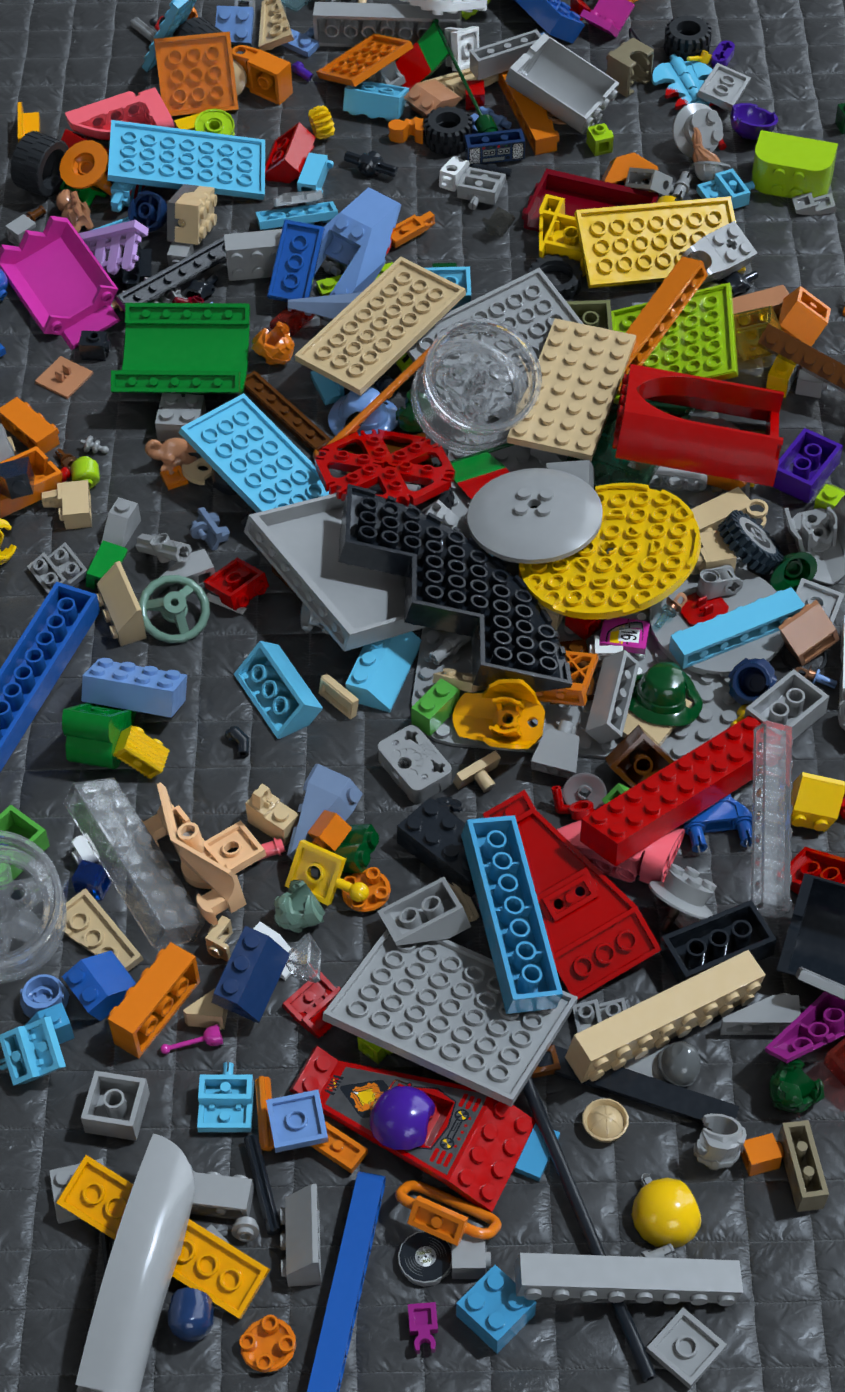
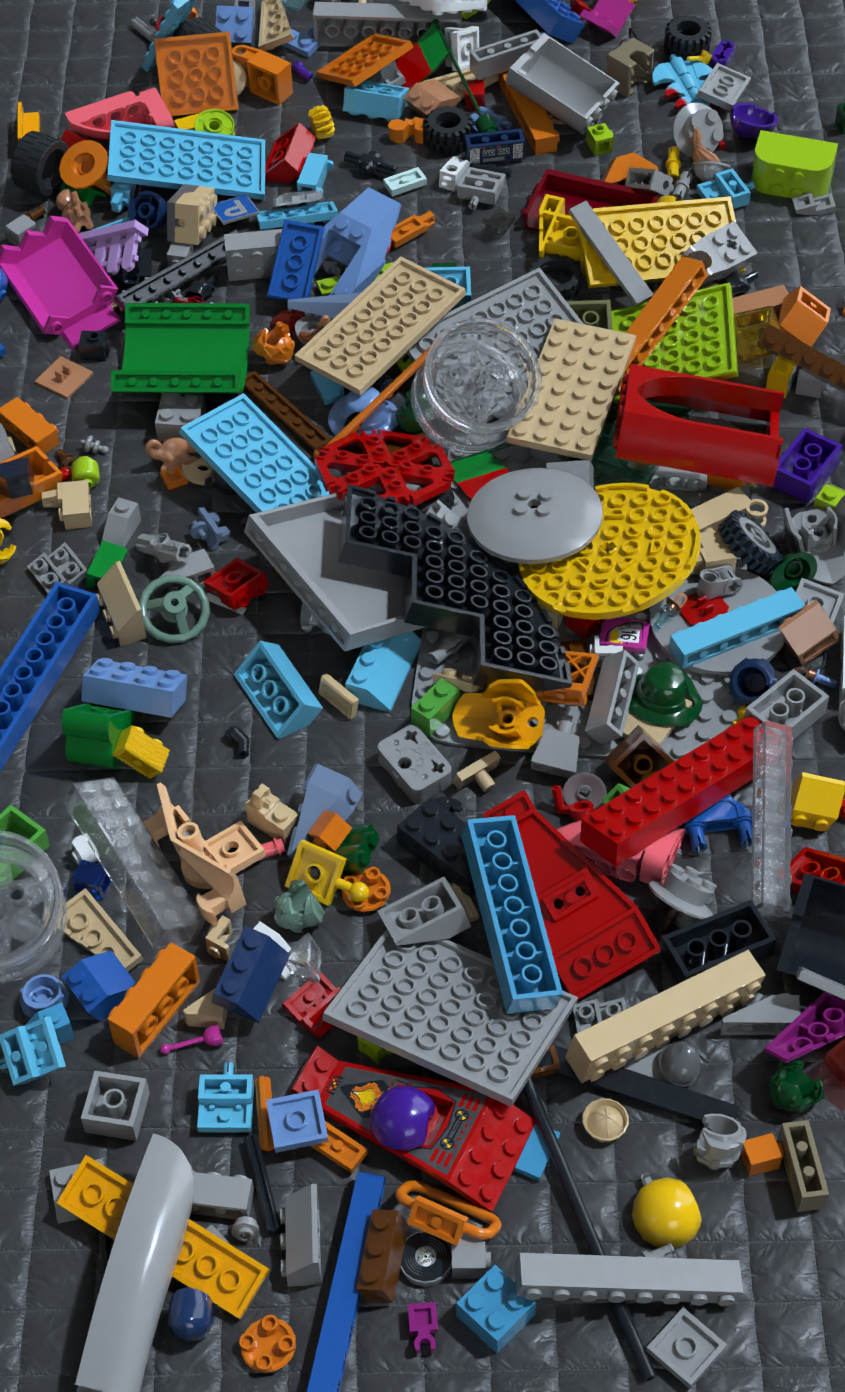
none -> piece [214,195,260,225]
none -> piece [295,315,331,346]
none -> reddish brown brick [356,1209,409,1303]
none -> light aqua plate [383,167,427,196]
none -> light grey tile [568,201,653,307]
none -> yellow pin [666,146,681,183]

